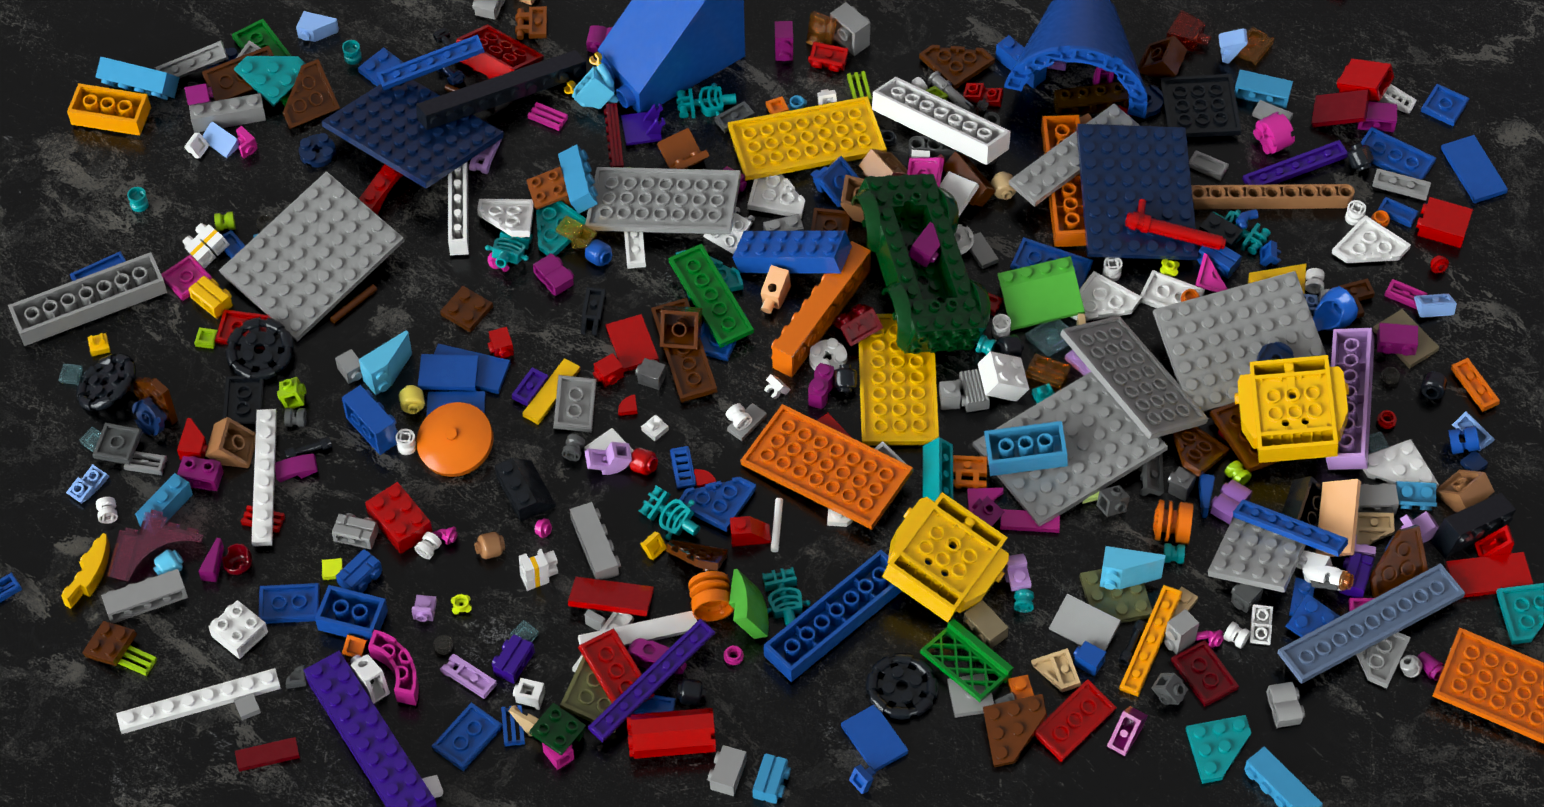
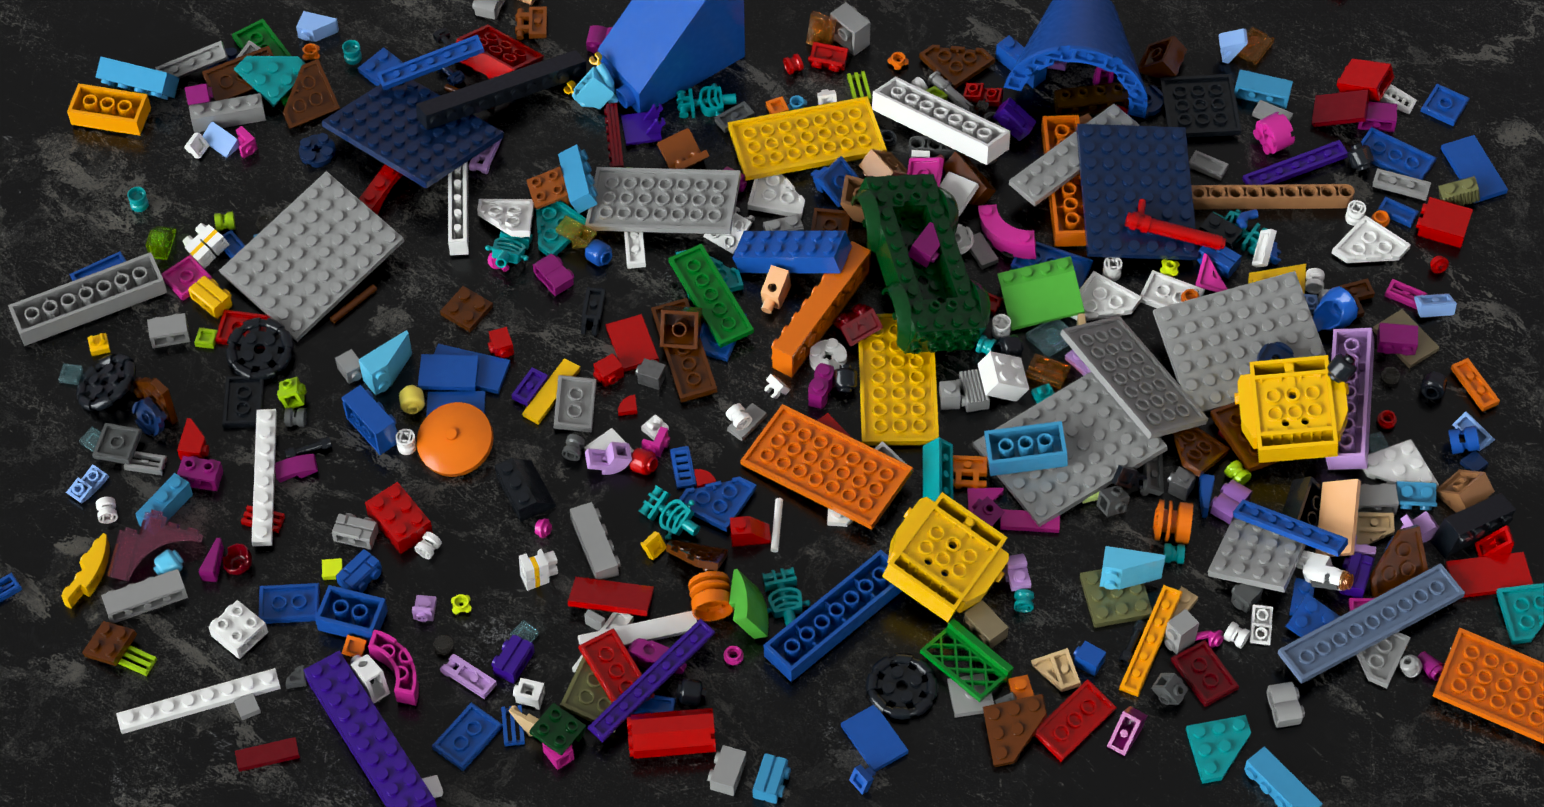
medium nougat slope [205,417,256,468] -> none
dark pink plate [431,526,458,545] -> none
medium nougat head [474,532,505,559] -> none
dark pink tile [528,102,568,131] -> none
magenta brick [775,21,793,61] -> none
tan head [991,172,1016,200] -> none
light grey tile [1049,594,1121,651] -> none
clear red torso [1166,10,1211,51] -> none
none -> clear neon green slope [146,226,177,260]
none -> light grey brick [147,313,190,348]
none -> orange plate [302,43,320,61]
none -> dark pink bracket [641,426,670,457]
none -> red wheel [783,53,804,75]
none -> orange plate [887,52,909,70]
none -> dark pink brick [978,204,1036,259]
none -> dark purple brick [993,97,1036,141]
none -> black plate [1112,464,1147,489]
none -> white tile [1252,229,1277,267]
none -> black head [1327,354,1357,383]
none -> olive brick [1438,176,1480,206]

